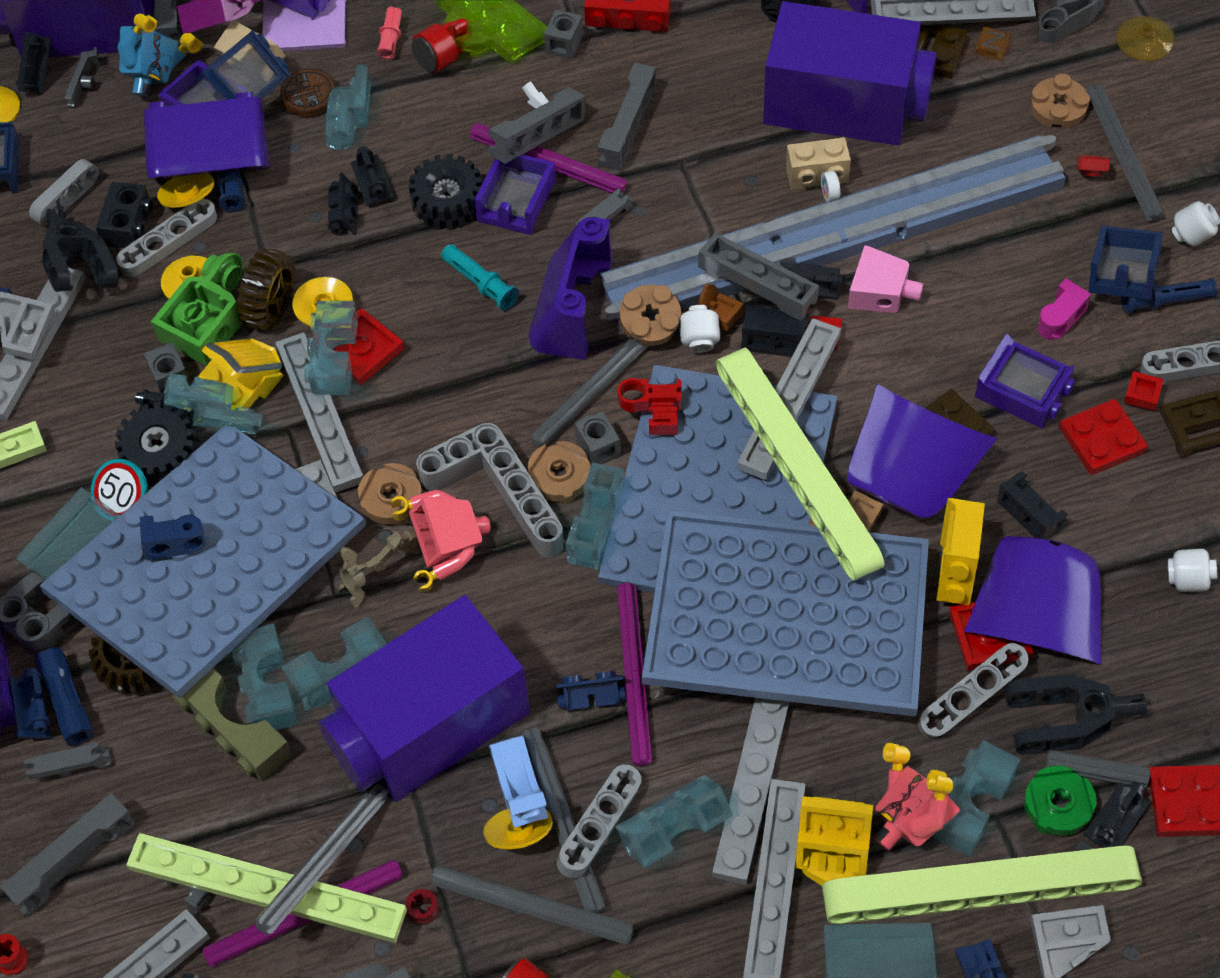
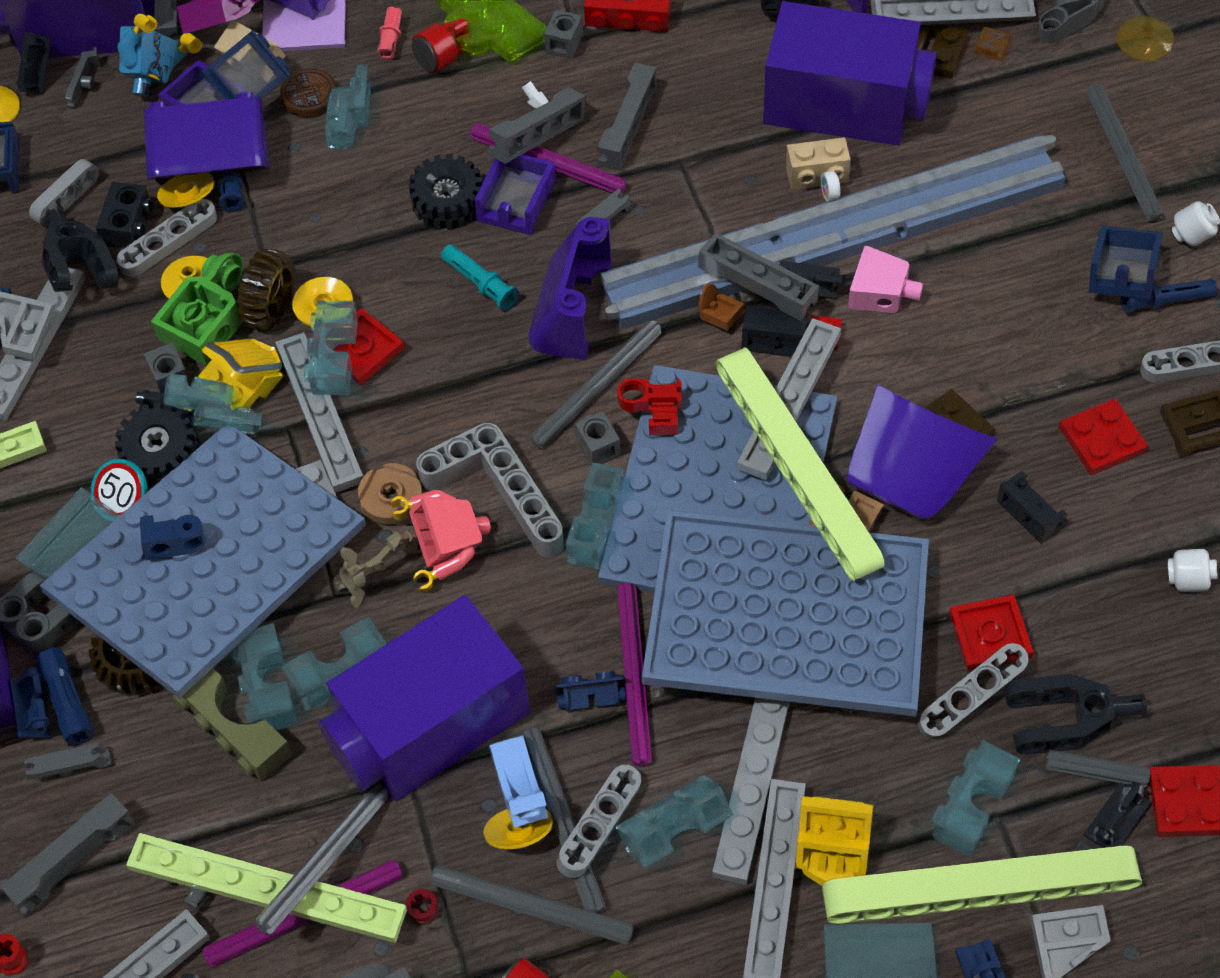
black hinge [328,172,359,235] -> none
black hinge [350,146,394,206] -> none
medium nougat plate [528,441,591,504] -> none
medium nougat plate [619,285,681,346] -> none
white head [679,305,720,353] -> none
coral torso [873,743,960,851] -> none
yellow window [937,498,985,605] -> none
dark purple piece [964,536,1101,665] -> none
dark purple window [975,333,1075,429] -> none
green plate [1024,766,1096,836] -> none
medium nougat plate [1030,74,1090,129] -> none
dark pink leg [1038,278,1091,340] -> none
red plate [1076,155,1110,176] -> none
red plate [1124,371,1164,411] -> none

